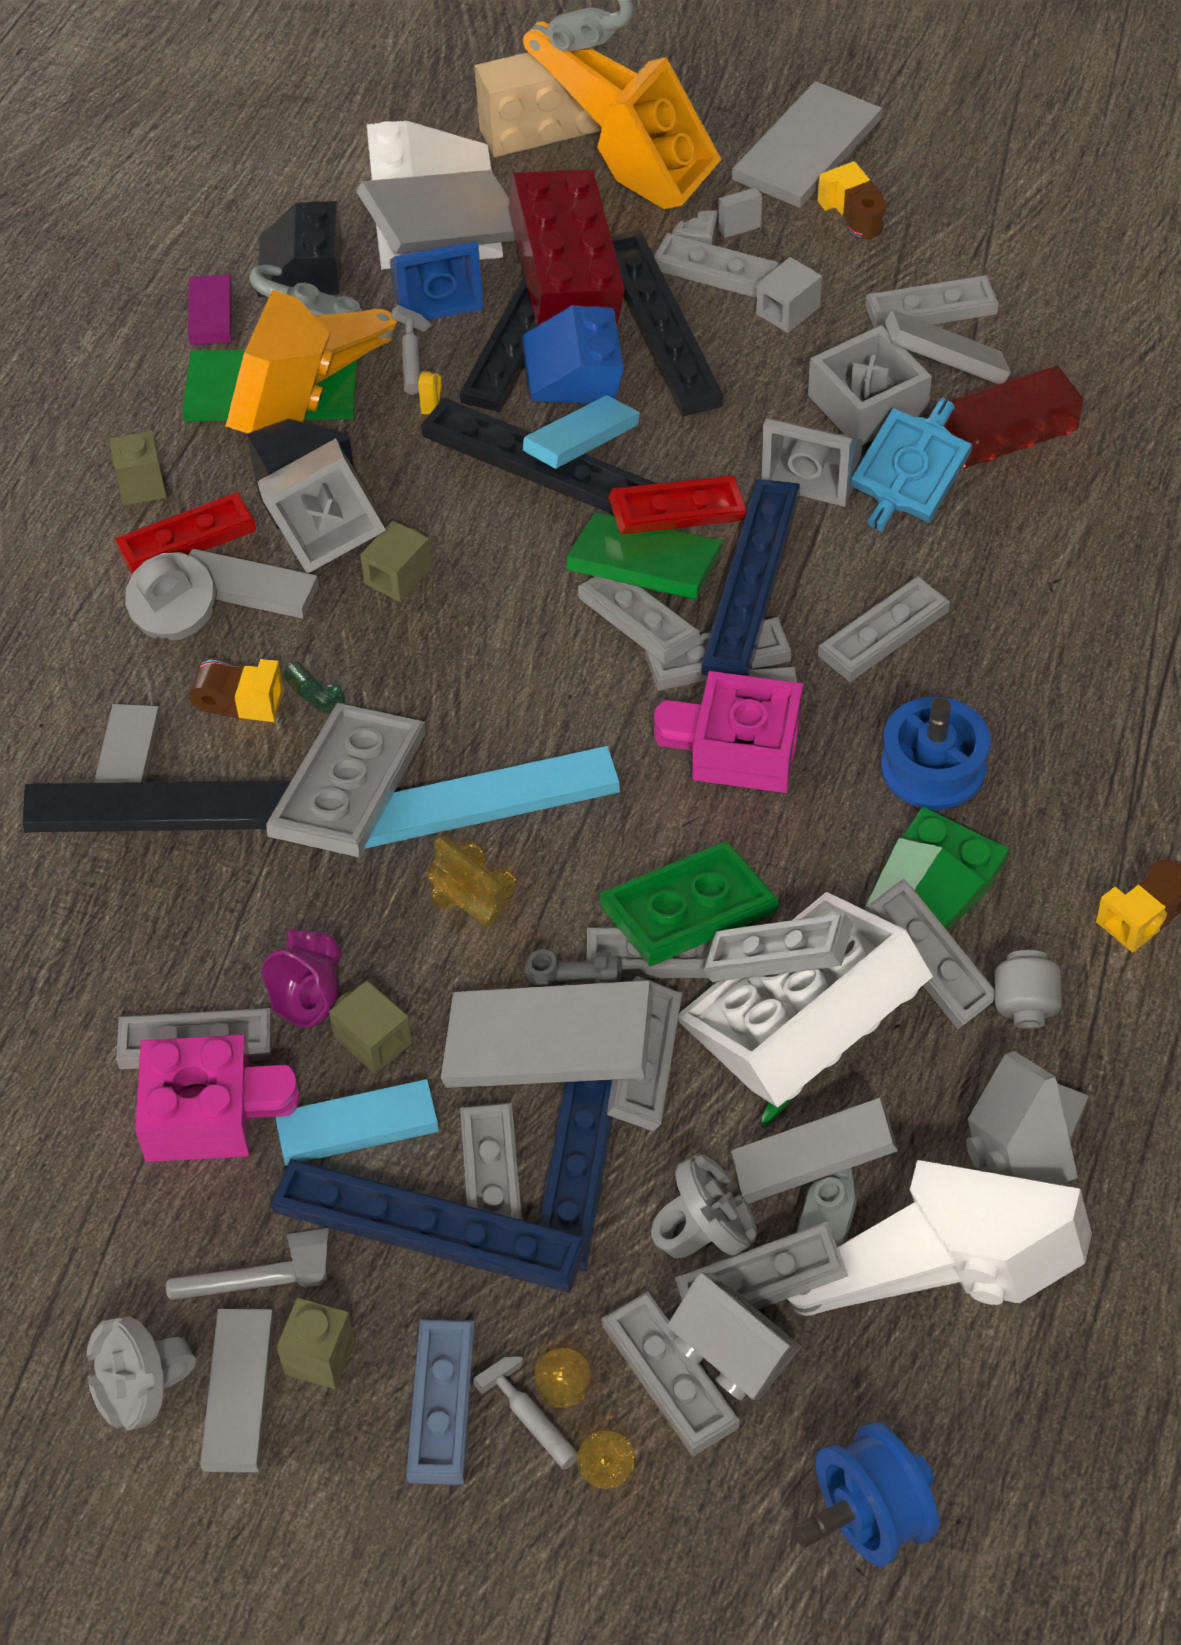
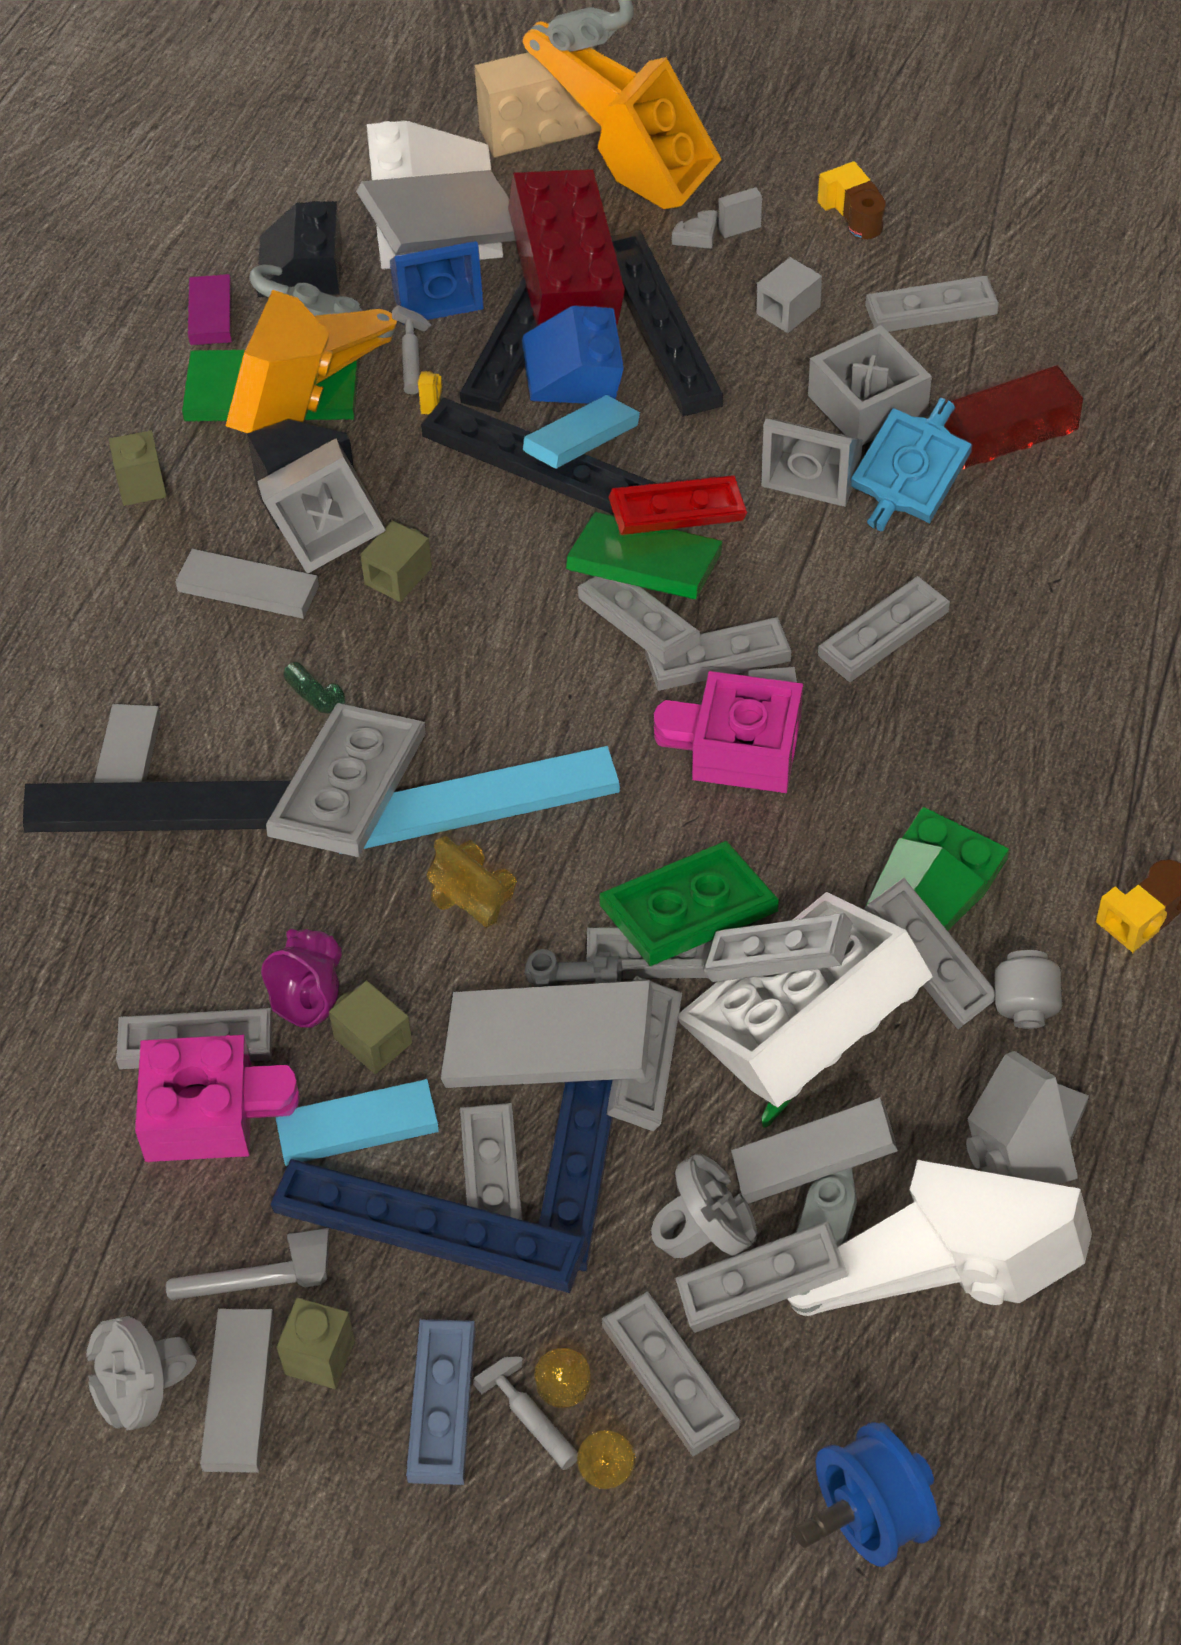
red tile [115,492,256,575] -> none
light grey tile [125,552,217,641] -> none
leg [189,659,284,722] -> none
light grey tile [654,233,782,298] -> none
light grey slope [667,1272,802,1401] -> none
dark blue tile [702,479,800,676] -> none
light grey tile [732,81,882,208] -> none
blue wheel [881,697,991,812] -> none
light grey tile [885,309,1011,385] -> none

